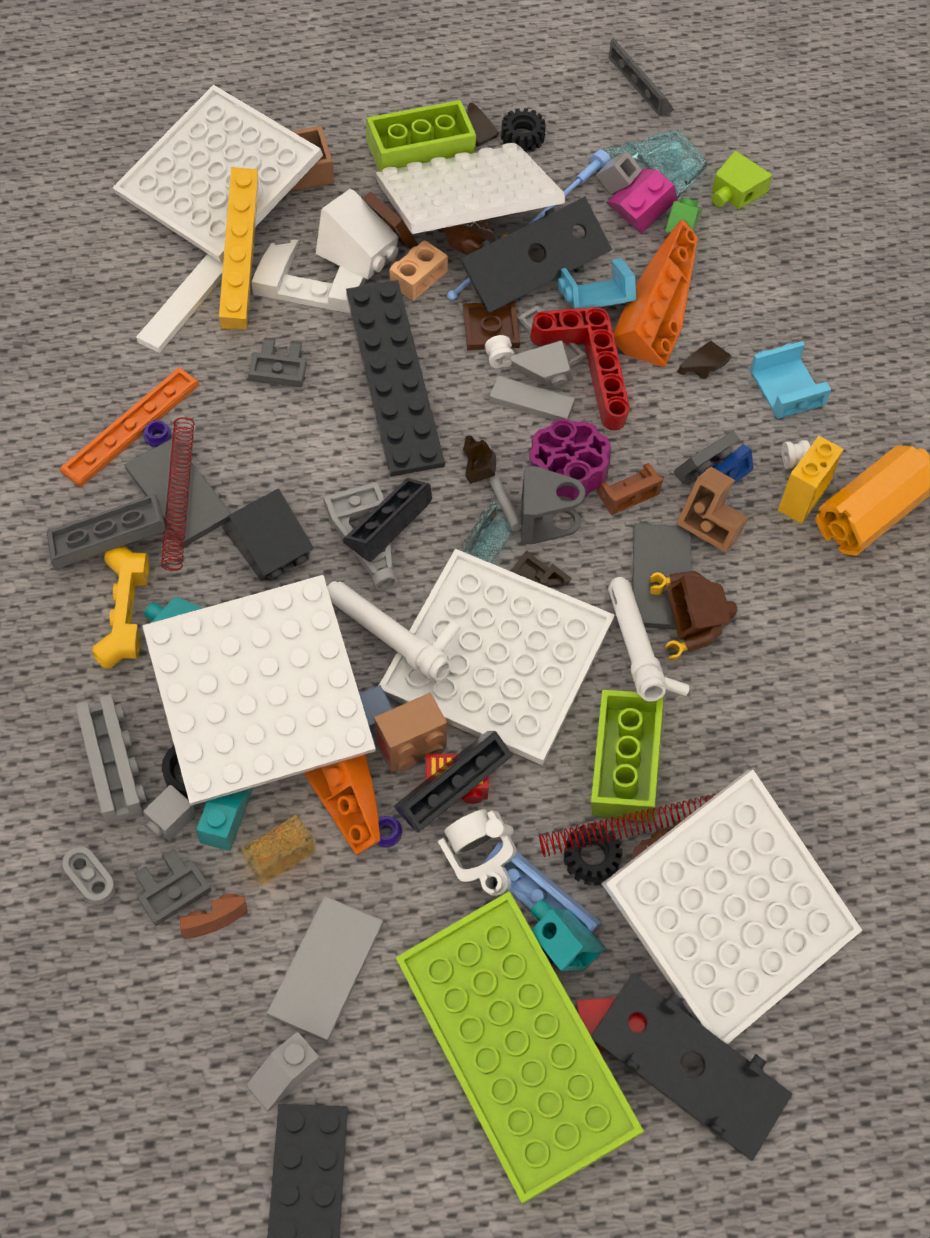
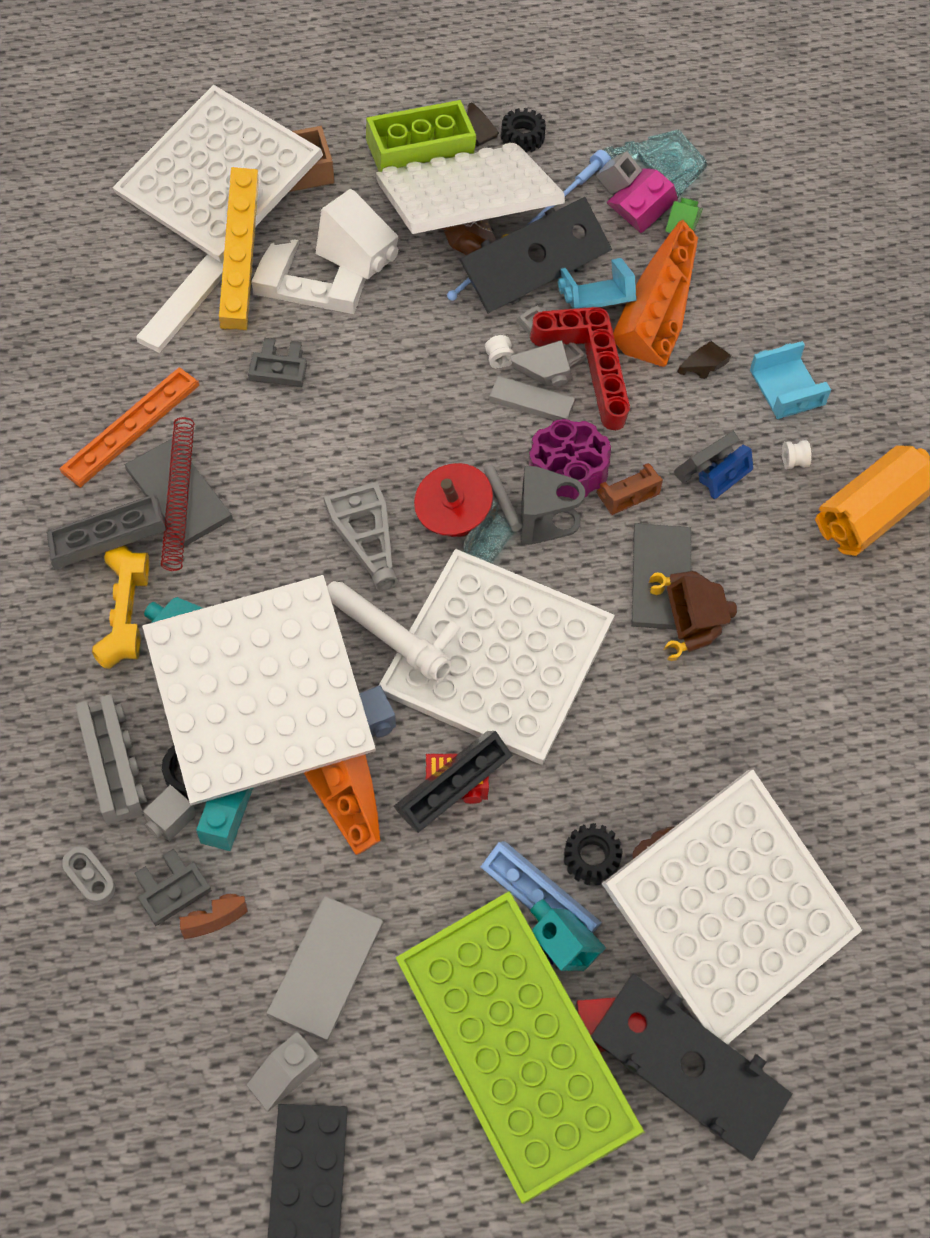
dark purple plate [143,420,172,447] -> none
black slope [222,488,314,581] -> none
clear yellow brick [241,814,315,886] -> none
black slope [343,478,432,562] -> none
black plate [346,280,445,477] -> none
reddish brown tile [363,192,419,251] -> none
medium nougat brick [374,692,447,773] -> none
dark purple plate [377,816,402,847] -> none
light nougat brick [389,240,448,301] -> none
white piece [438,809,516,896] -> none
reddish brown tile [463,301,520,350] -> none
dark brown slope [463,435,496,484] -> none
dark brown slope [510,550,572,588] -> none
red piece [539,793,716,857] -> none
lime brick [591,690,664,822] -> none
dark grey slope [608,38,674,116] -> none
white cylinder [608,577,689,701] -> none
medium nougat brick [676,466,749,552] -> none
lime torso [711,150,773,209] -> none
yellow window [778,436,844,524] -> none
none -> red piece [414,463,493,537]

